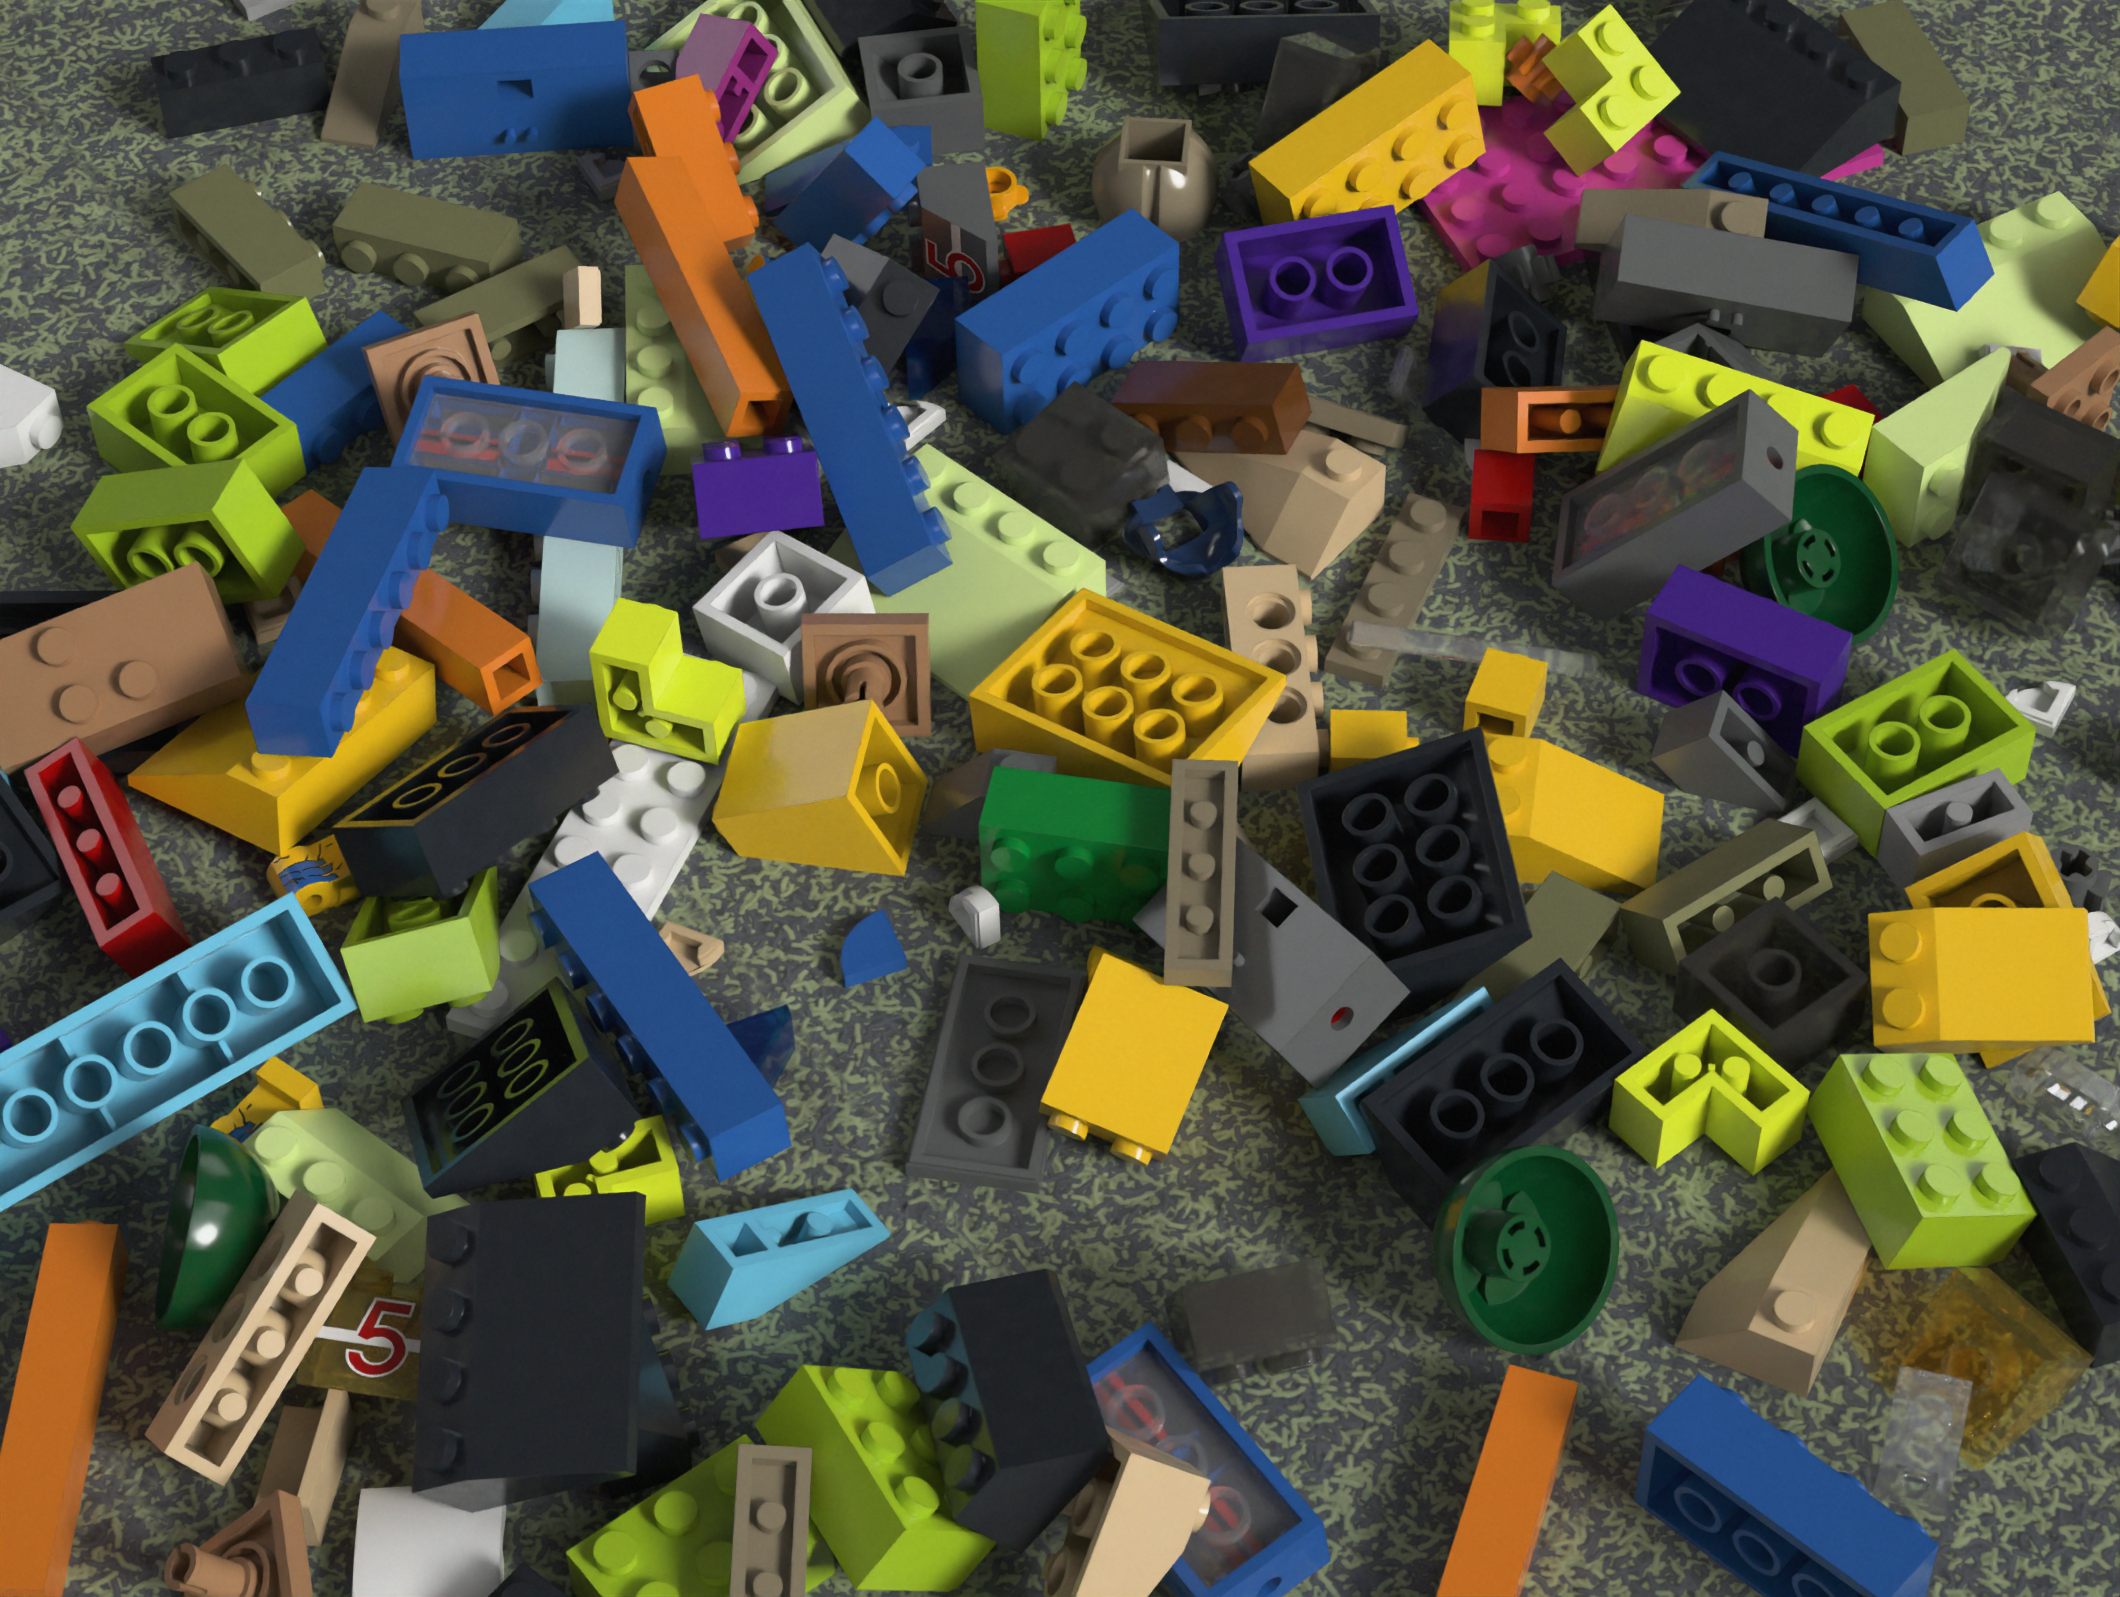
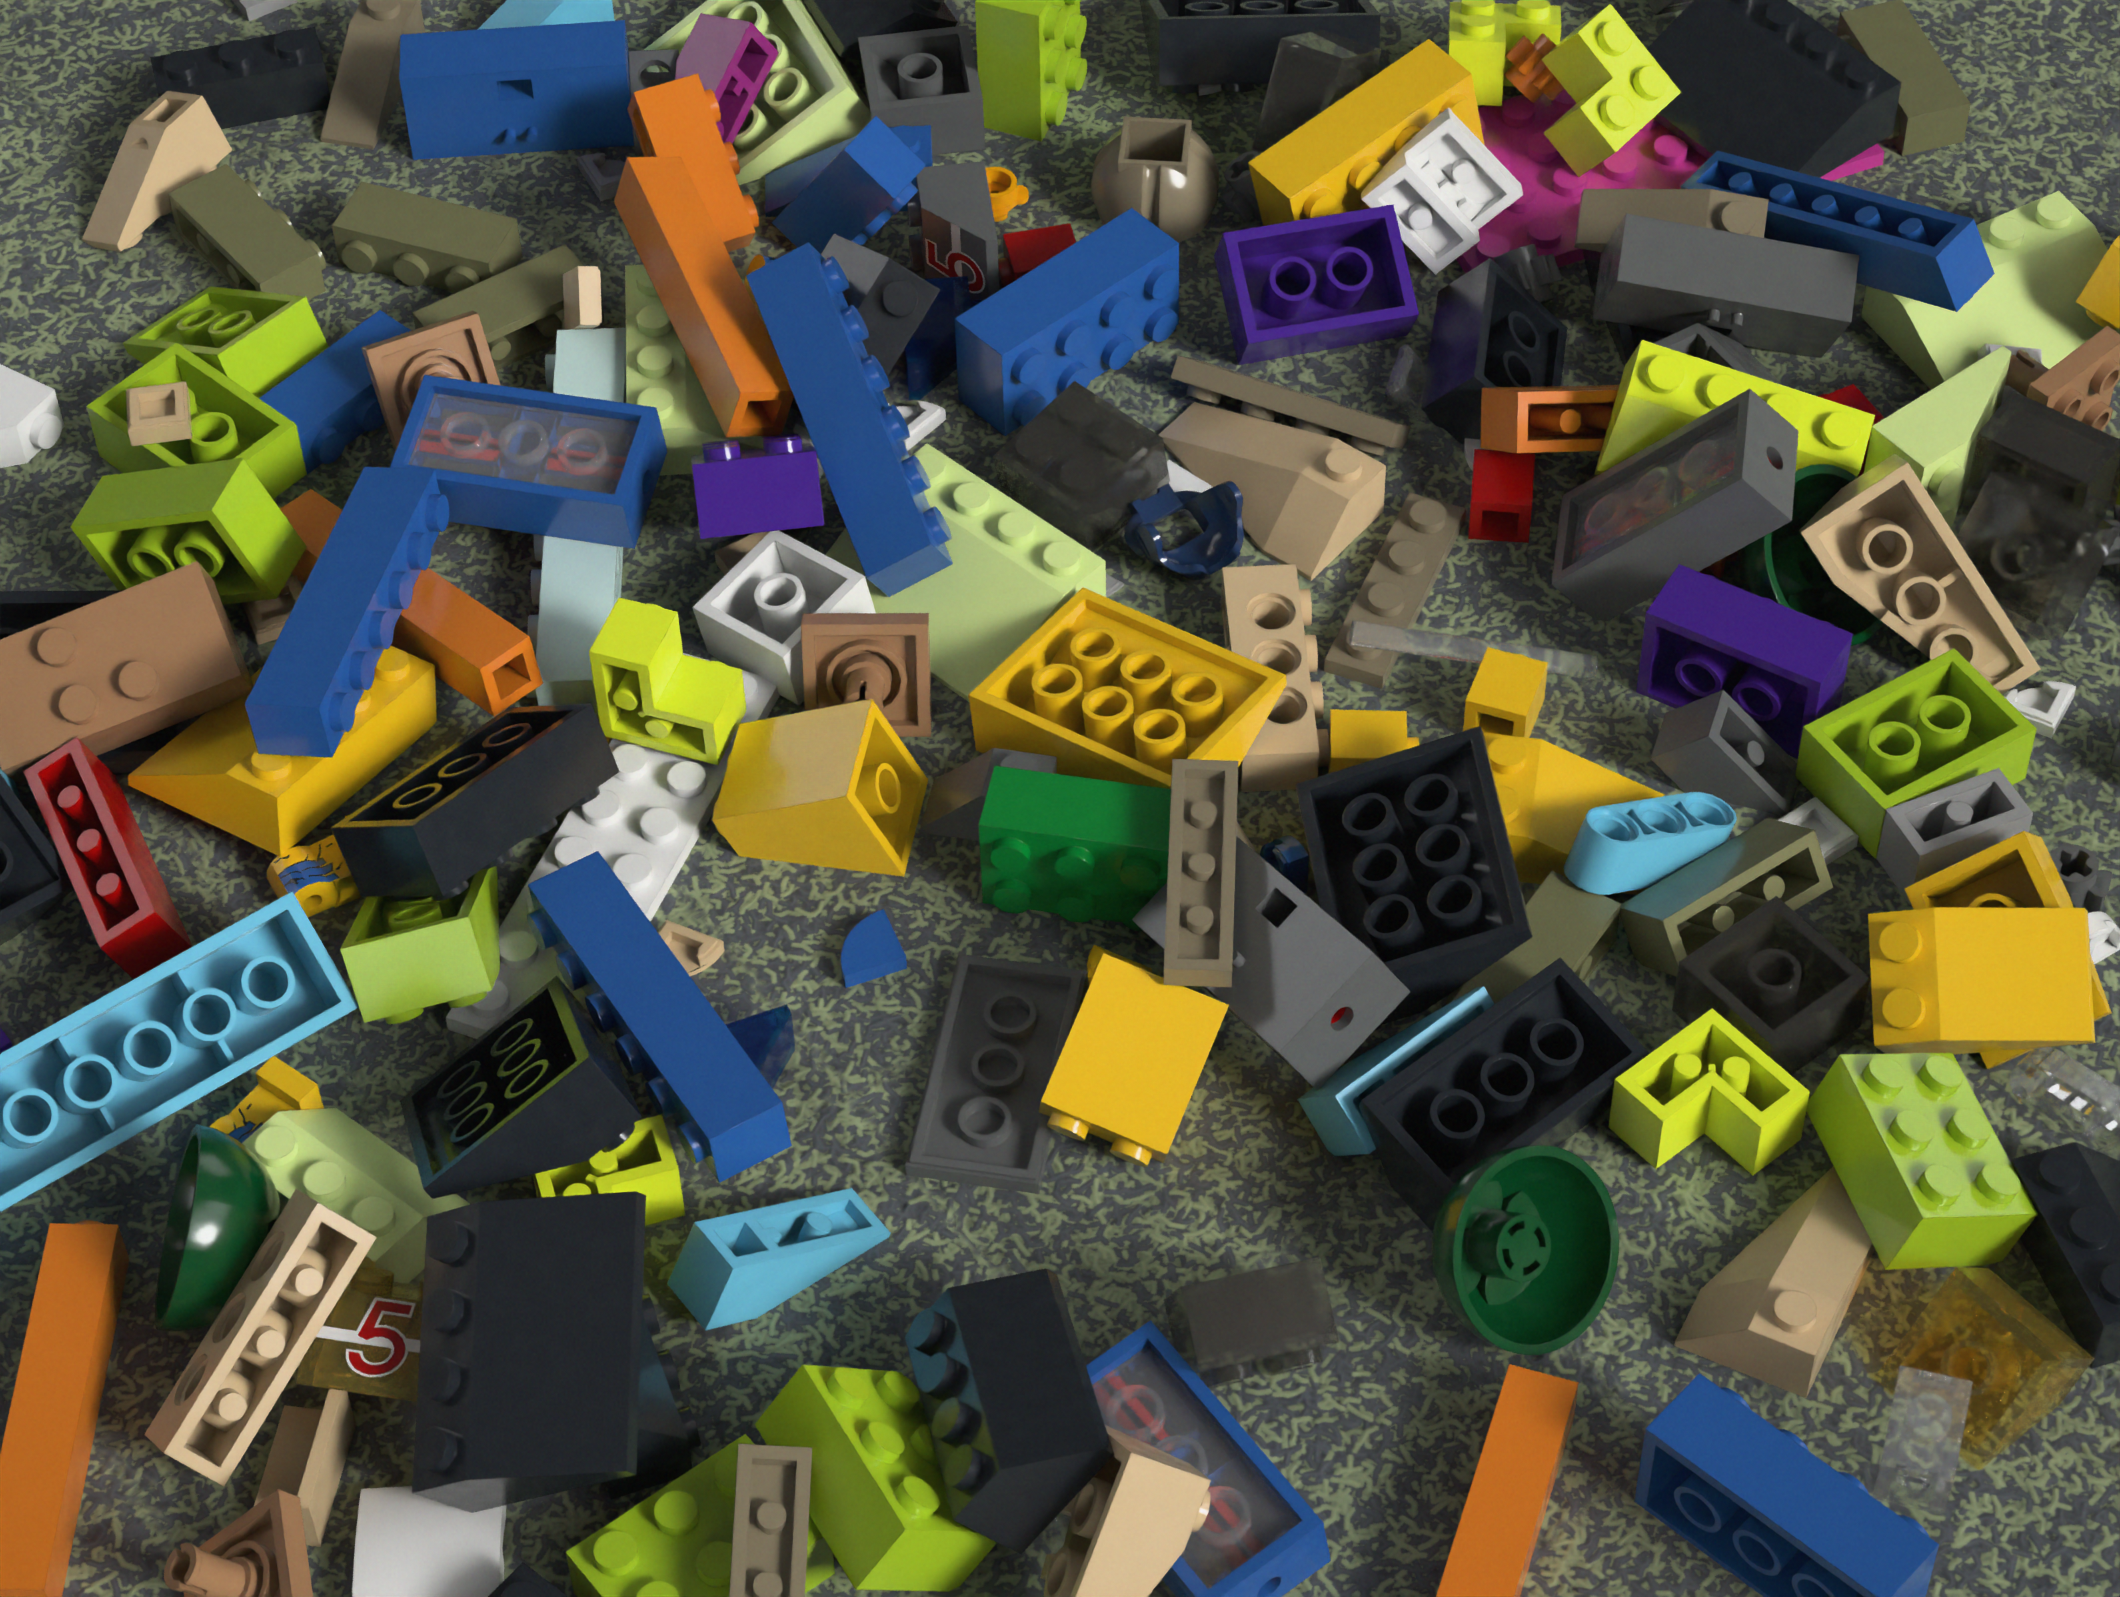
white tile [948,885,1001,949] -> none
reddish brown brick [1110,360,1312,455] -> none
none -> tan slope [82,91,232,252]
none -> tan tile [126,382,192,446]
none -> blue tile [1260,835,1309,893]
none -> white slope [1361,107,1523,275]
none -> medium azure beam [1564,792,1737,895]
none -> tan wedge [1799,454,2041,694]

